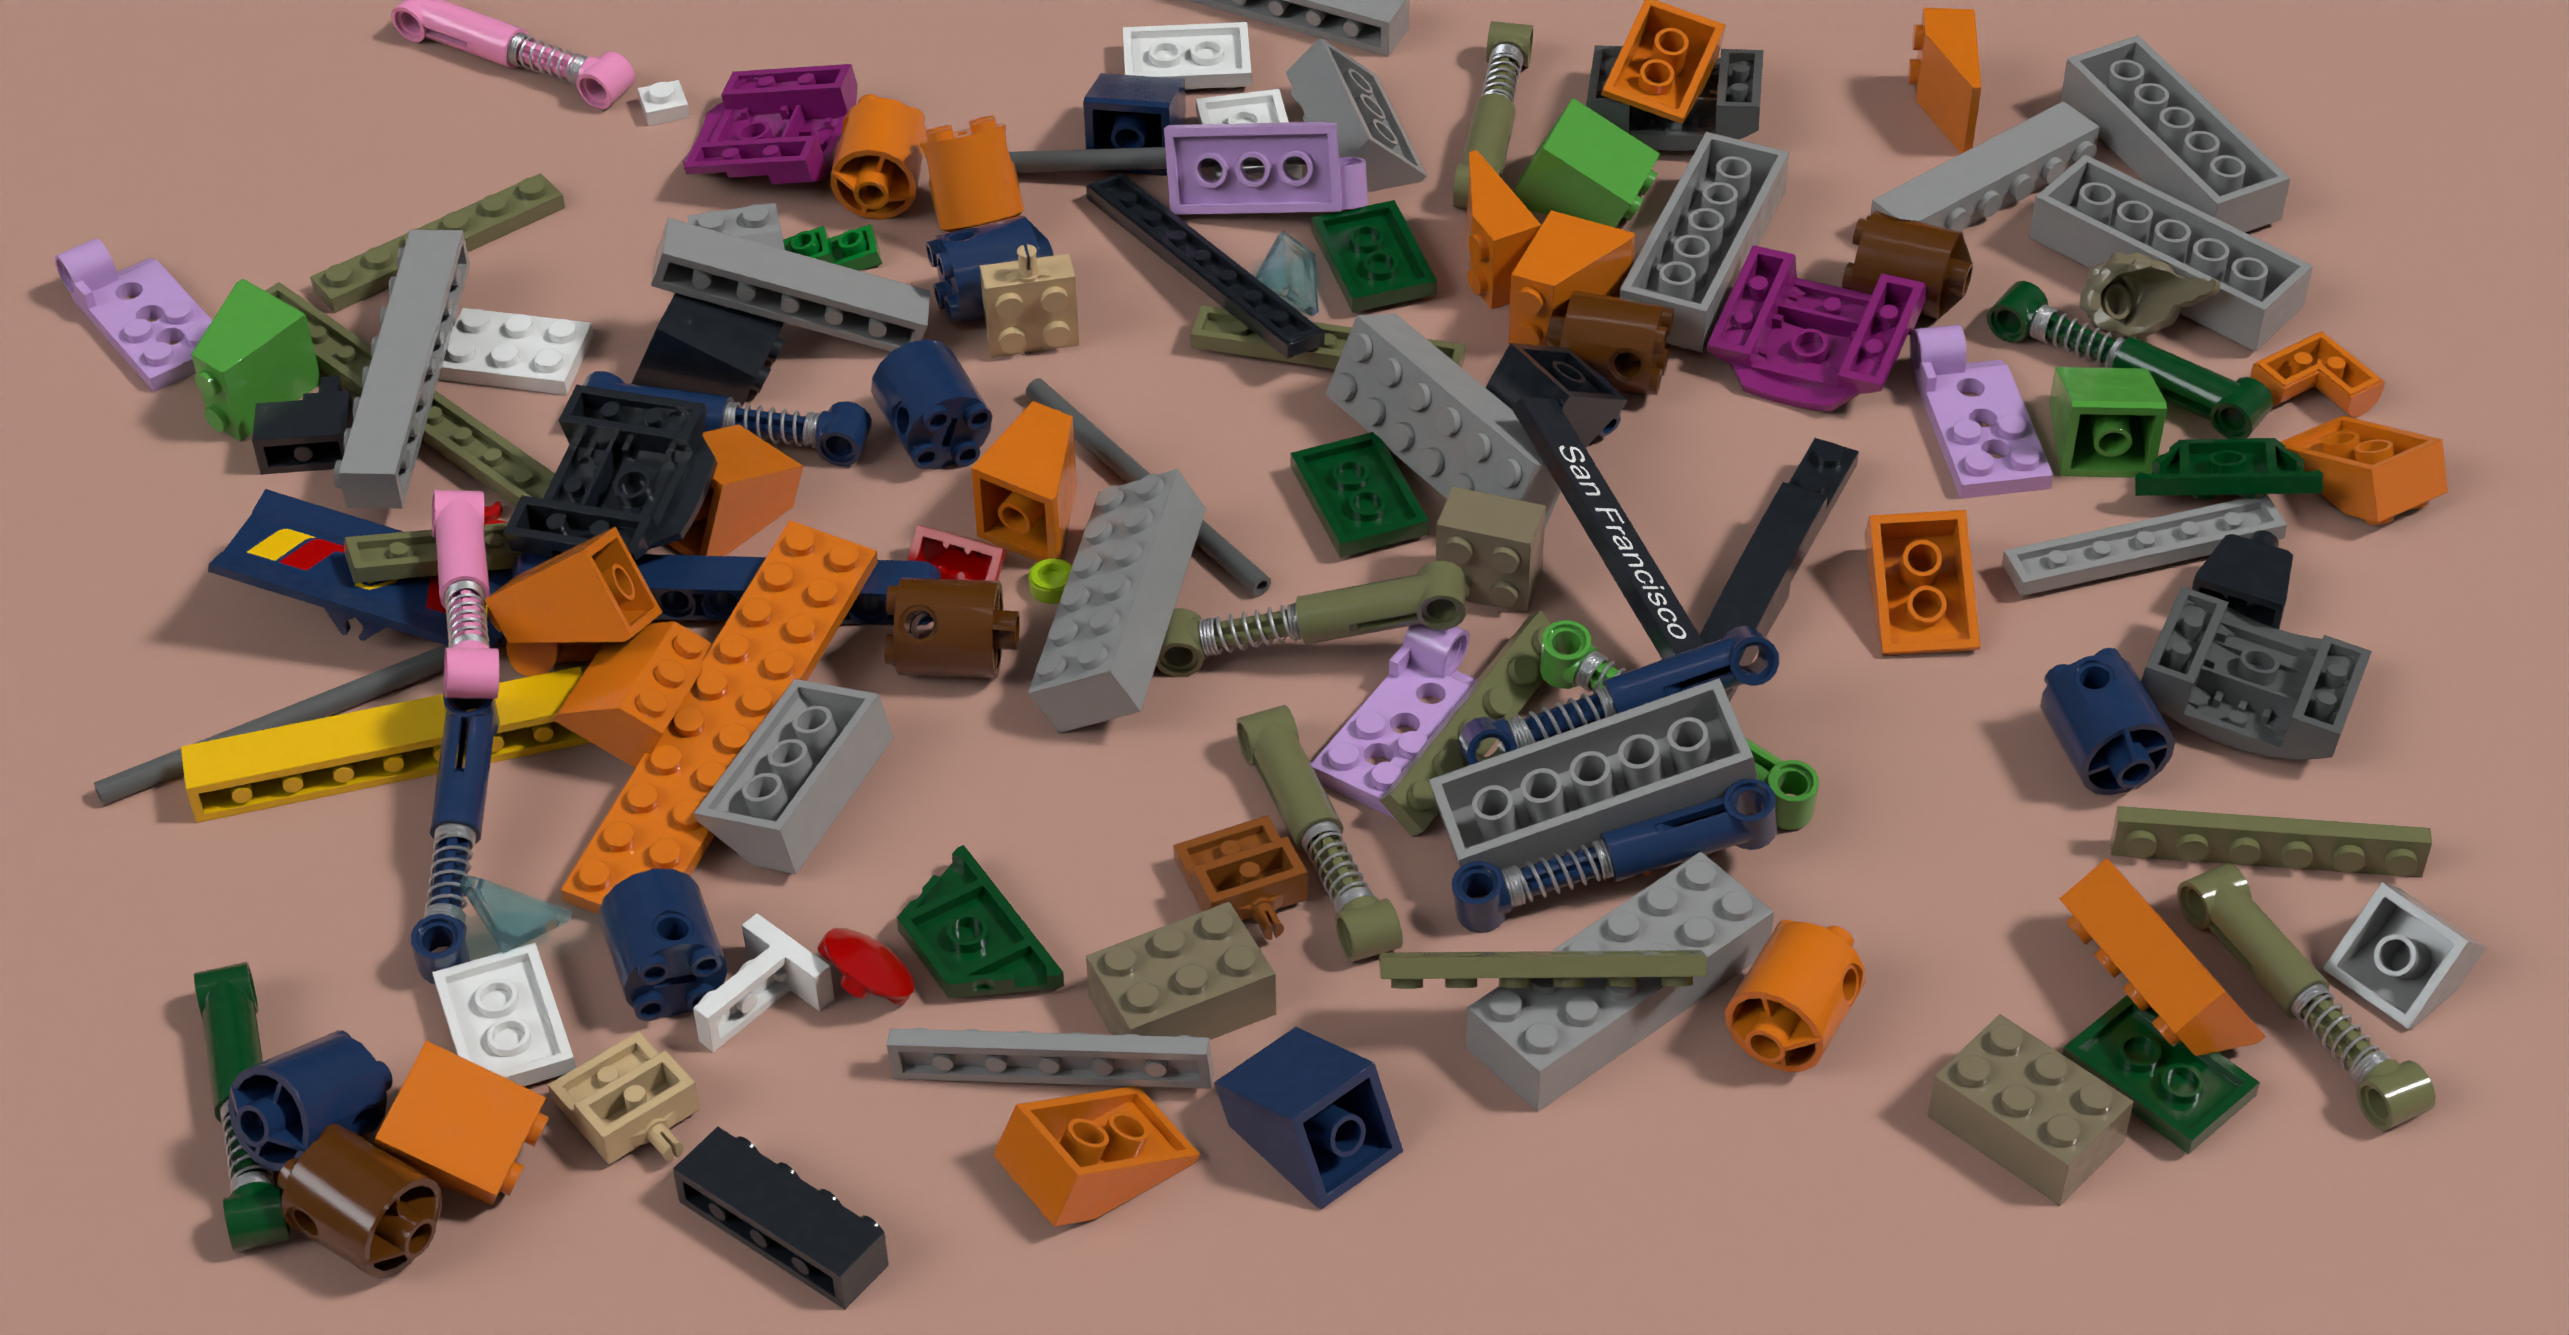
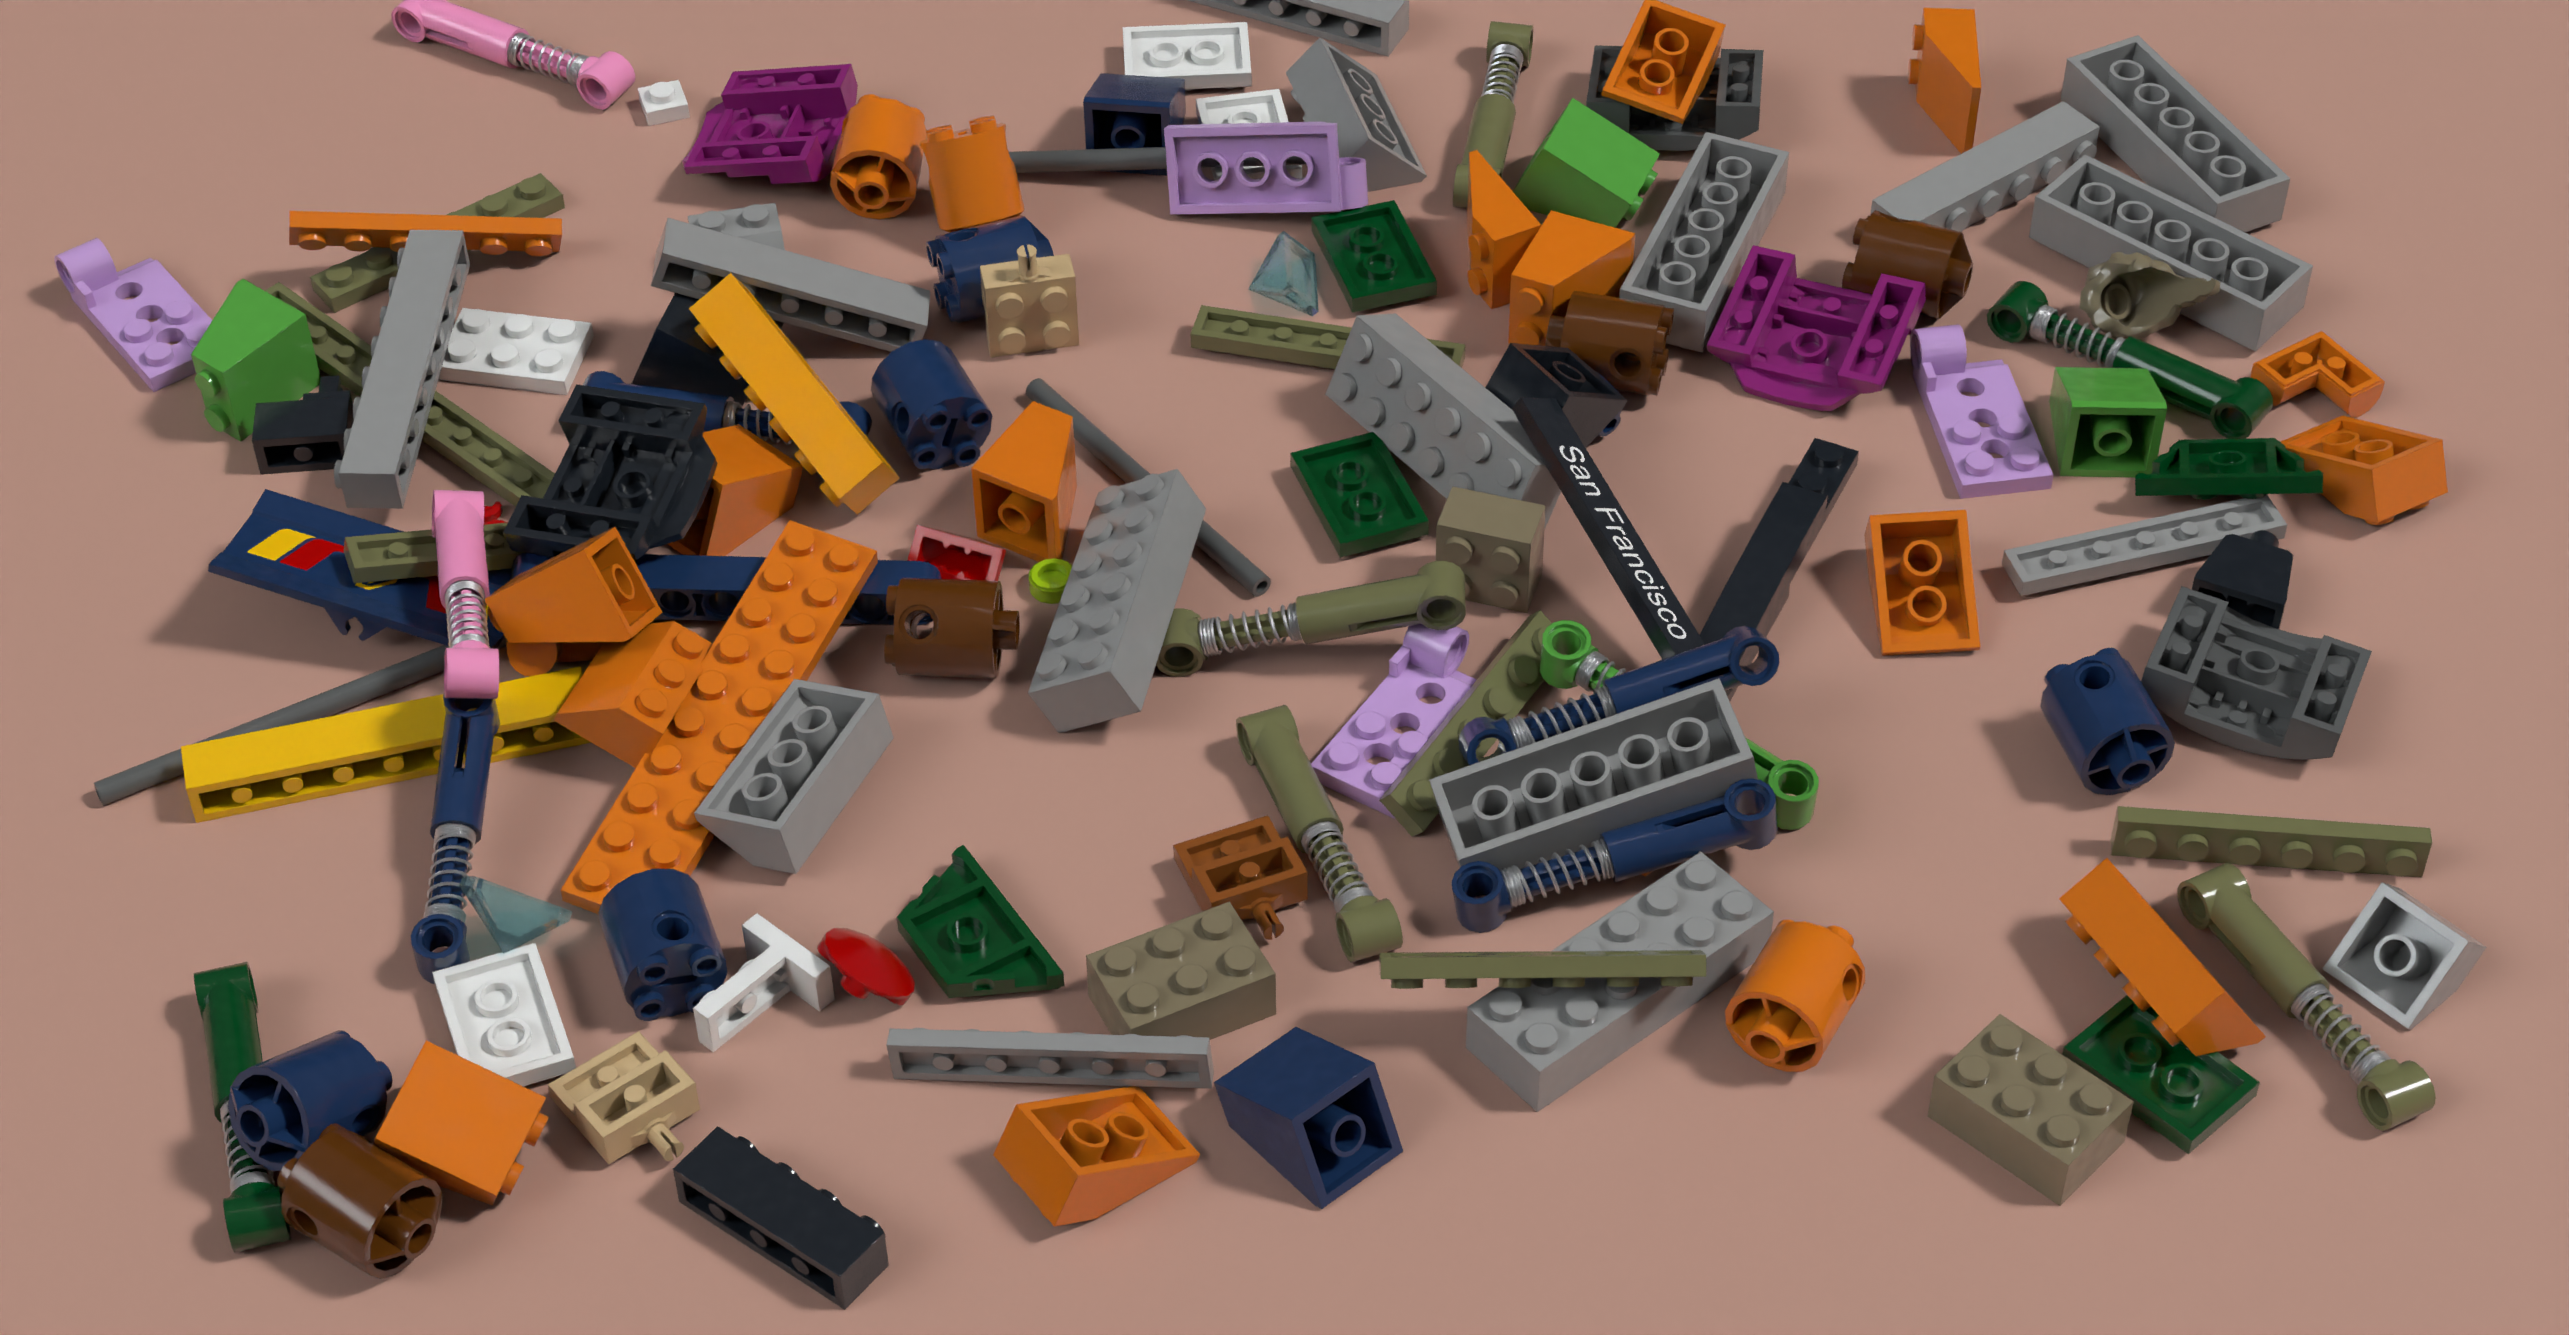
green slope [783,224,883,271] -> none
black tile [1086,173,1325,359] -> none
none -> orange plate [289,211,562,256]
none -> light orange brick [689,273,900,514]

